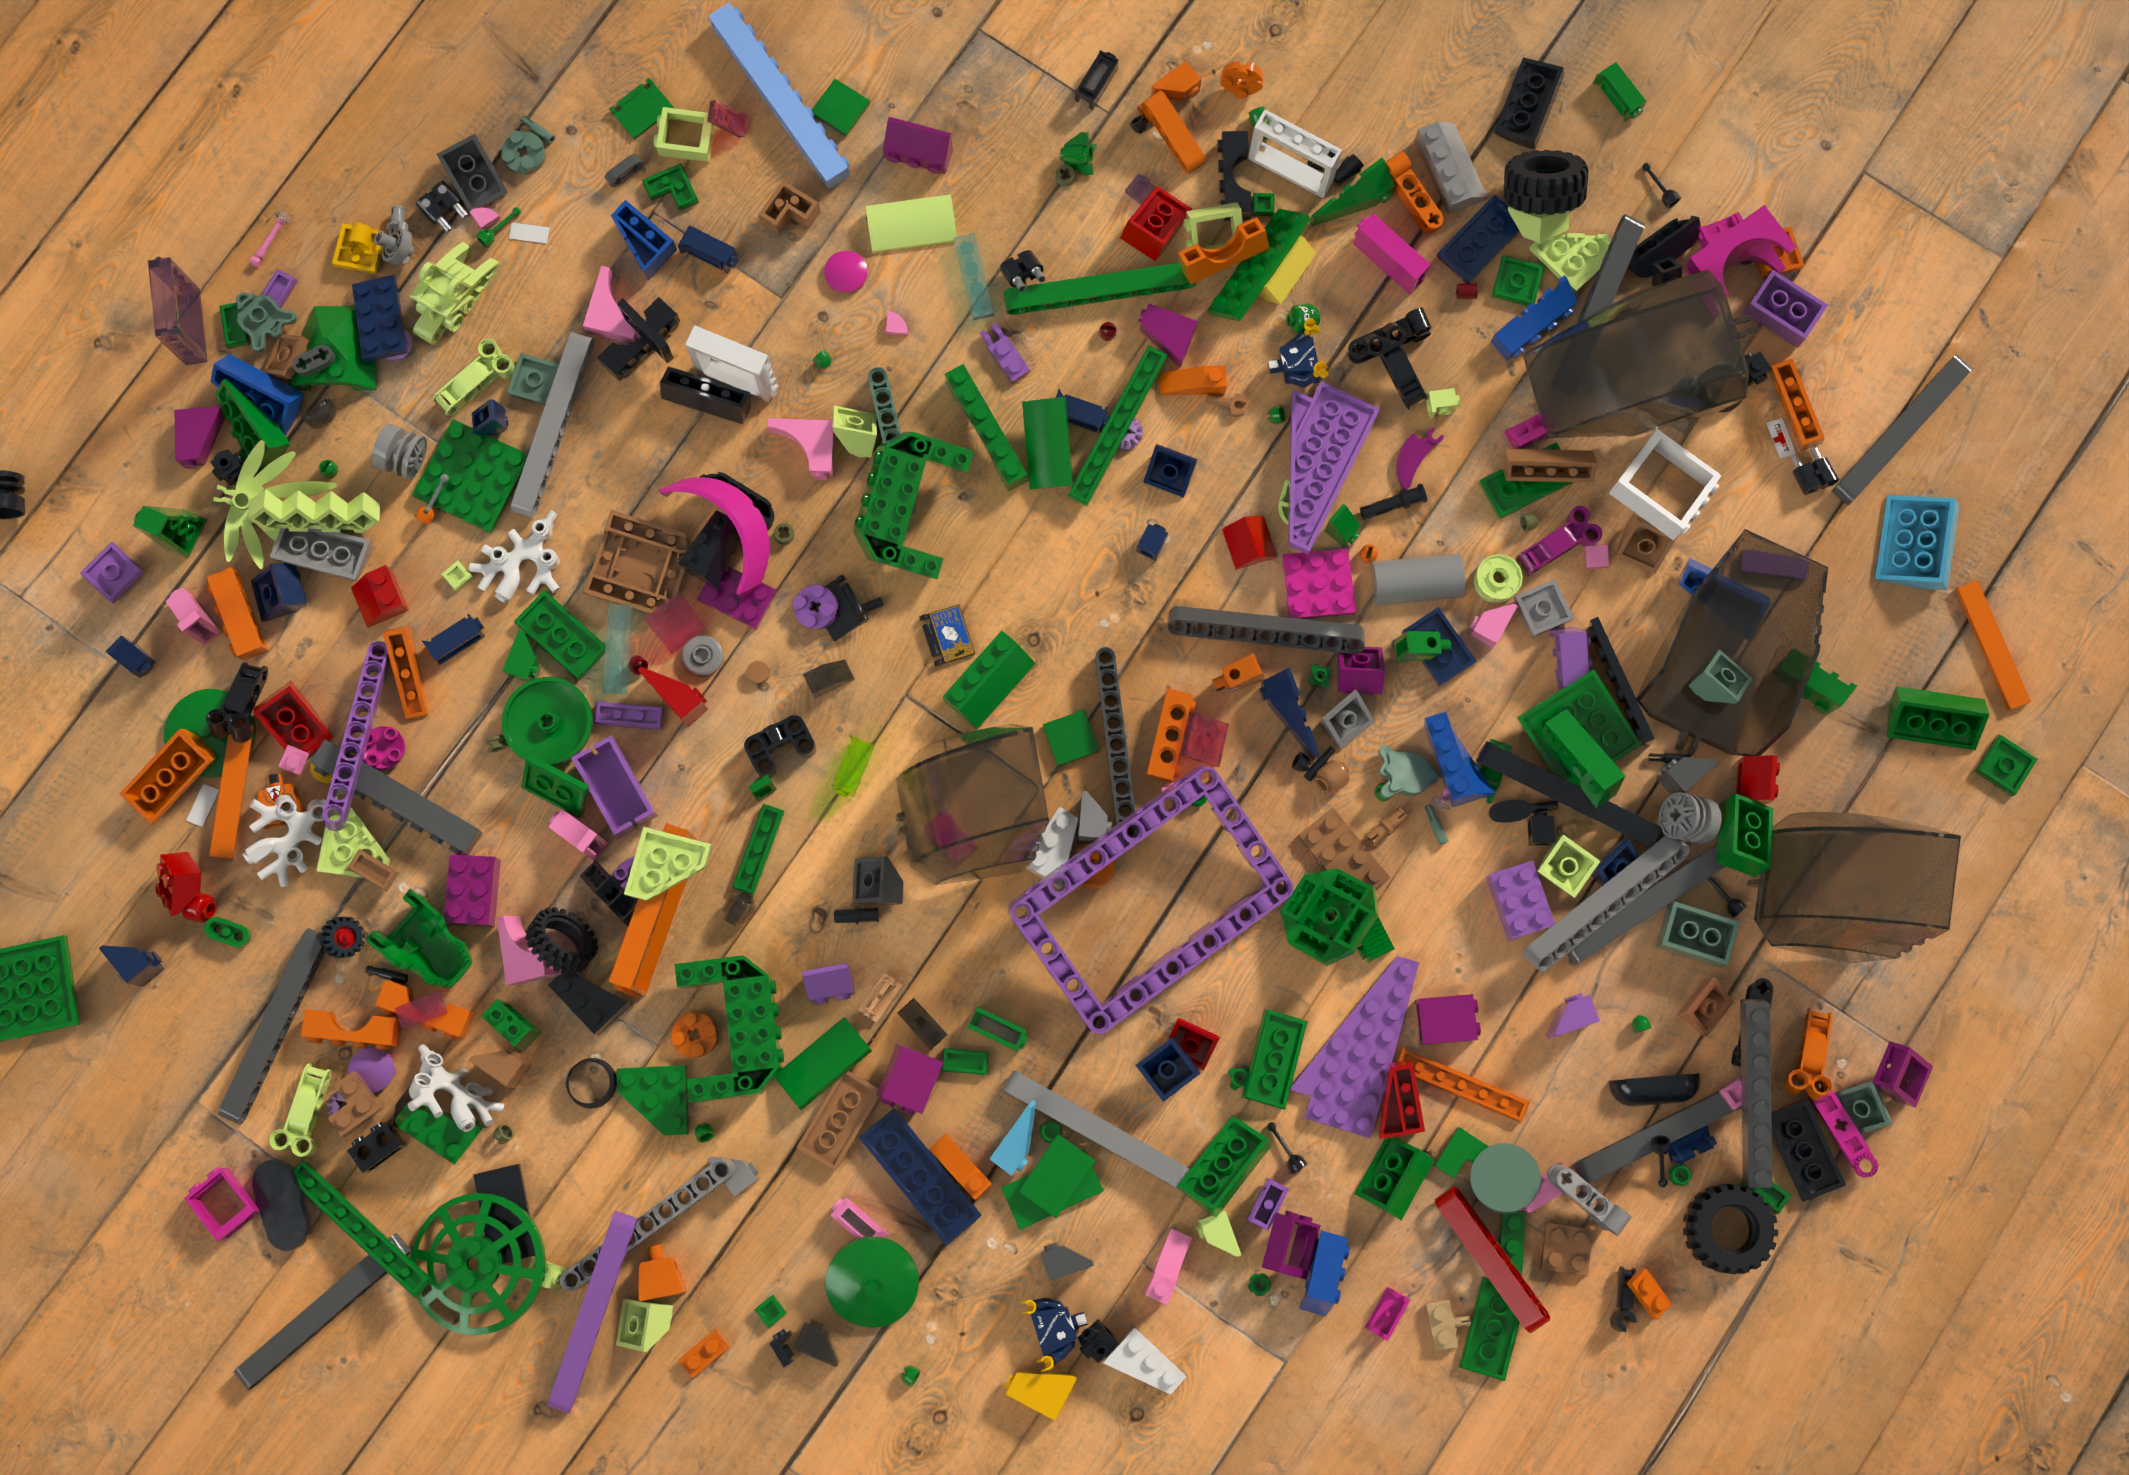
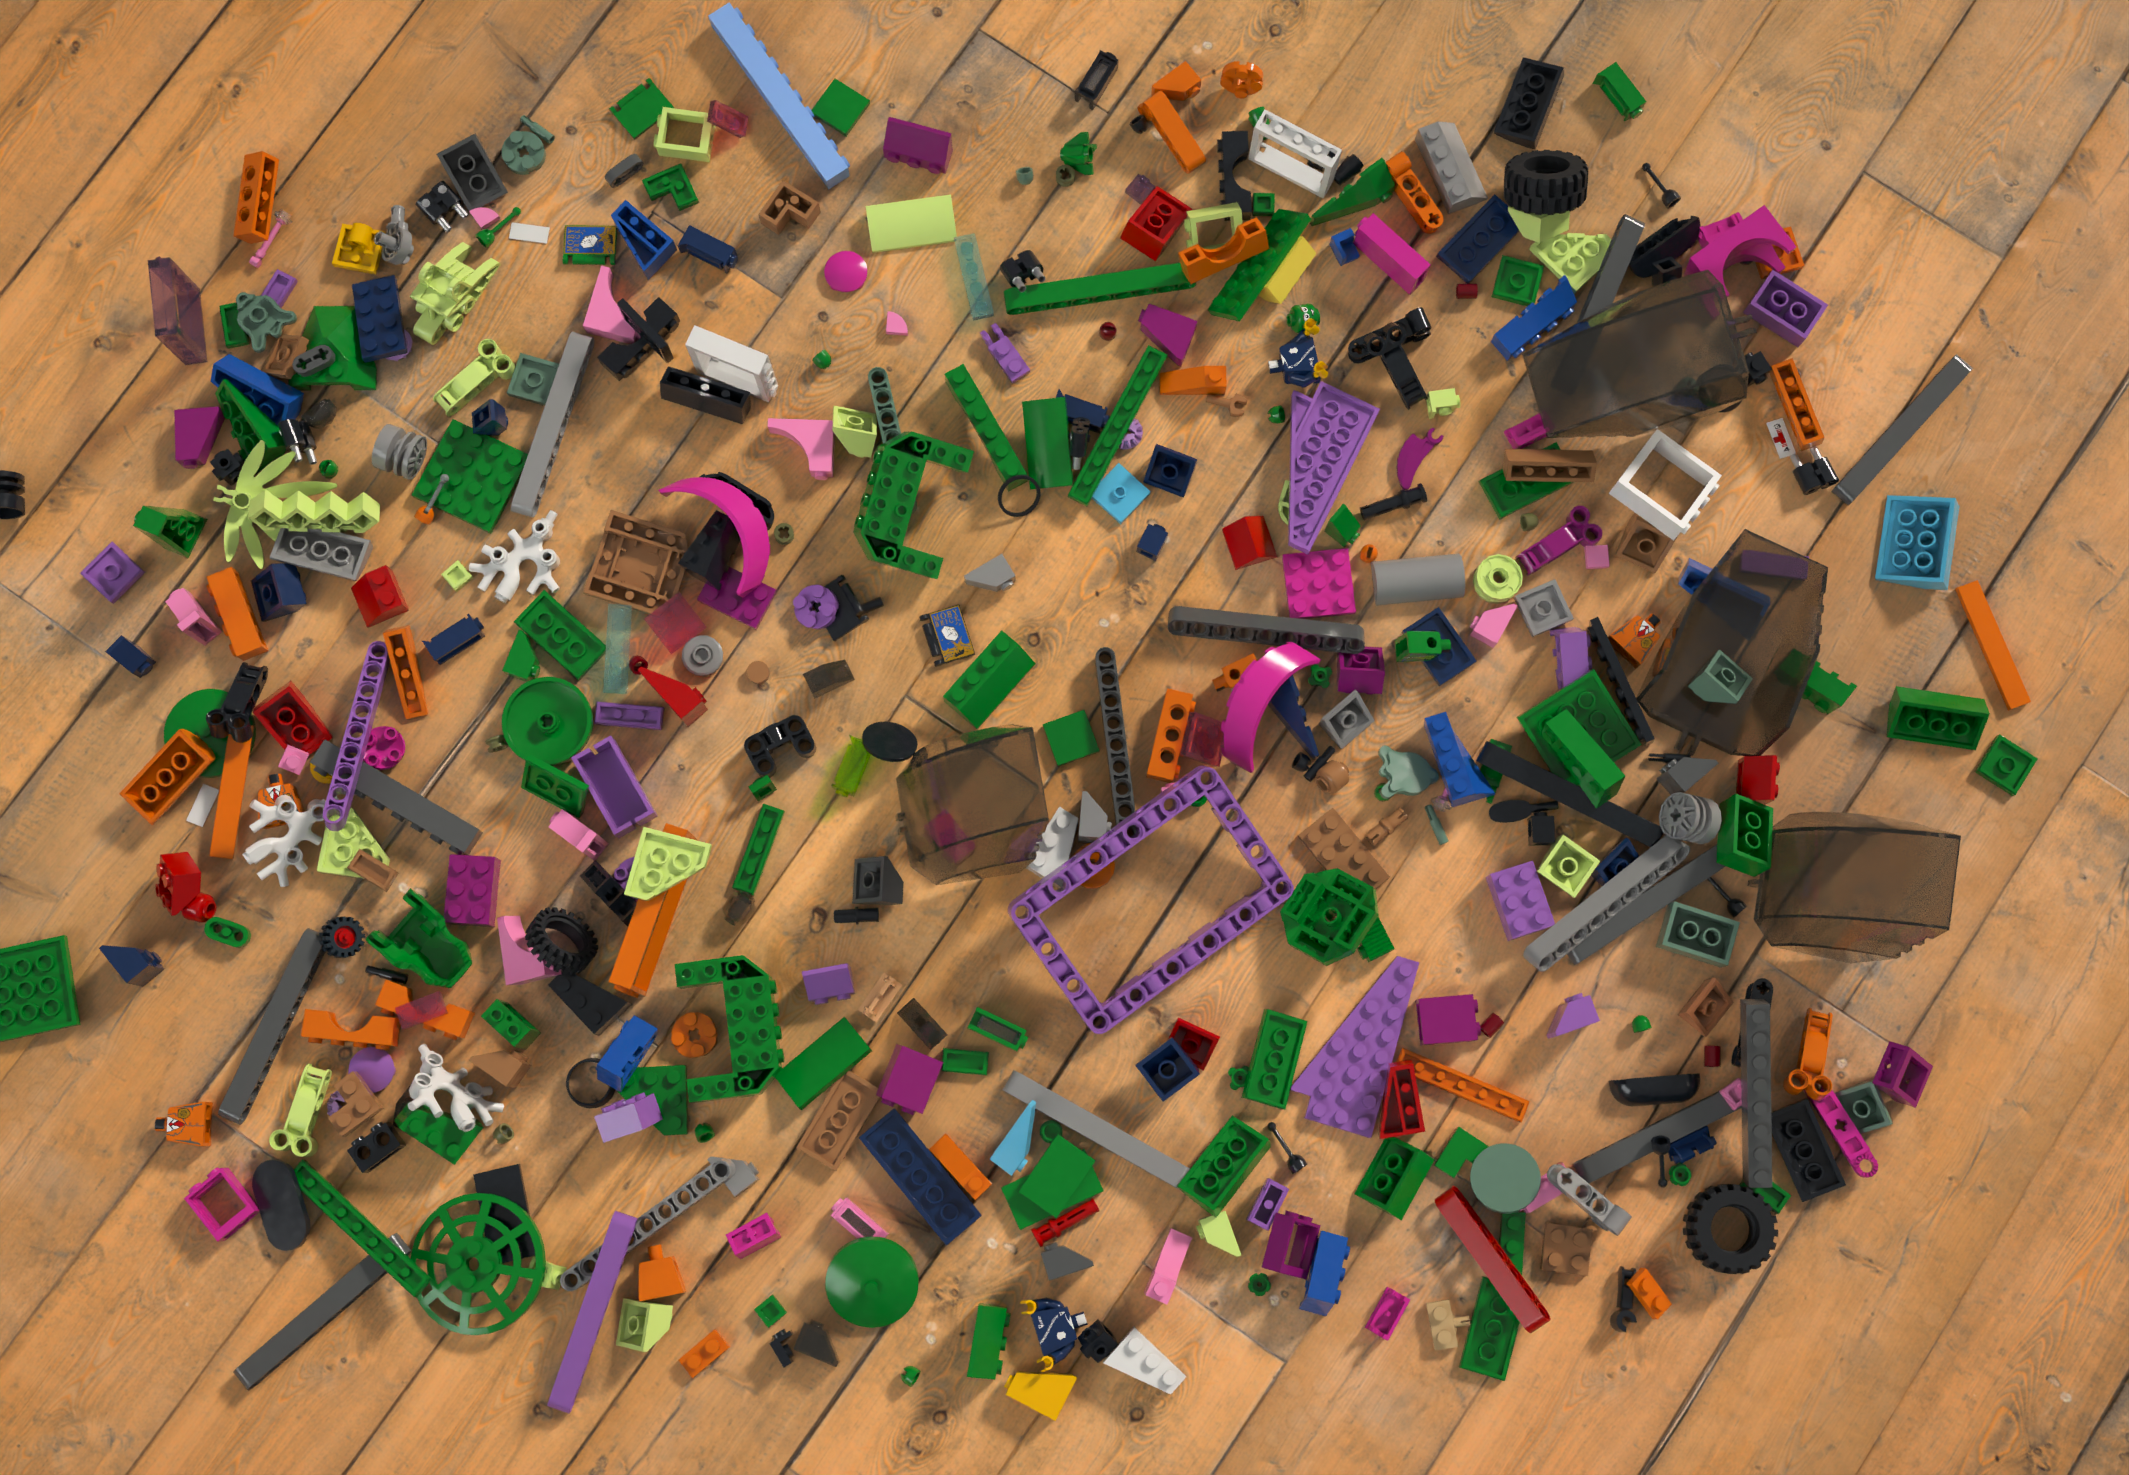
none -> orange torso [155,1102,213,1147]
none -> orange brick [233,151,279,244]
none -> black piece [278,419,317,465]
none -> piece [563,225,617,265]
none -> medium lavender brick [594,1092,663,1143]
none -> blue wedge [596,1015,658,1092]
none -> dark pink hinge [726,1213,781,1260]
none -> black piece [862,722,918,762]
none -> light grey slope [964,554,1016,592]
none -> green slope [967,1303,1011,1380]
none -> black piece [998,475,1041,517]
none -> sand green hinge [1016,167,1034,185]
none -> red pin [1031,1198,1100,1248]
none -> black piece [1069,417,1090,470]
none -> medium azure plate [1092,463,1151,524]
none -> dark pink windscreen [1221,642,1321,773]
none -> blue panel [1329,228,1360,266]
none -> dark red hinge [1480,1012,1504,1038]
none -> orange torso [1608,614,1661,669]
none -> dark red hinge [1704,1046,1721,1067]

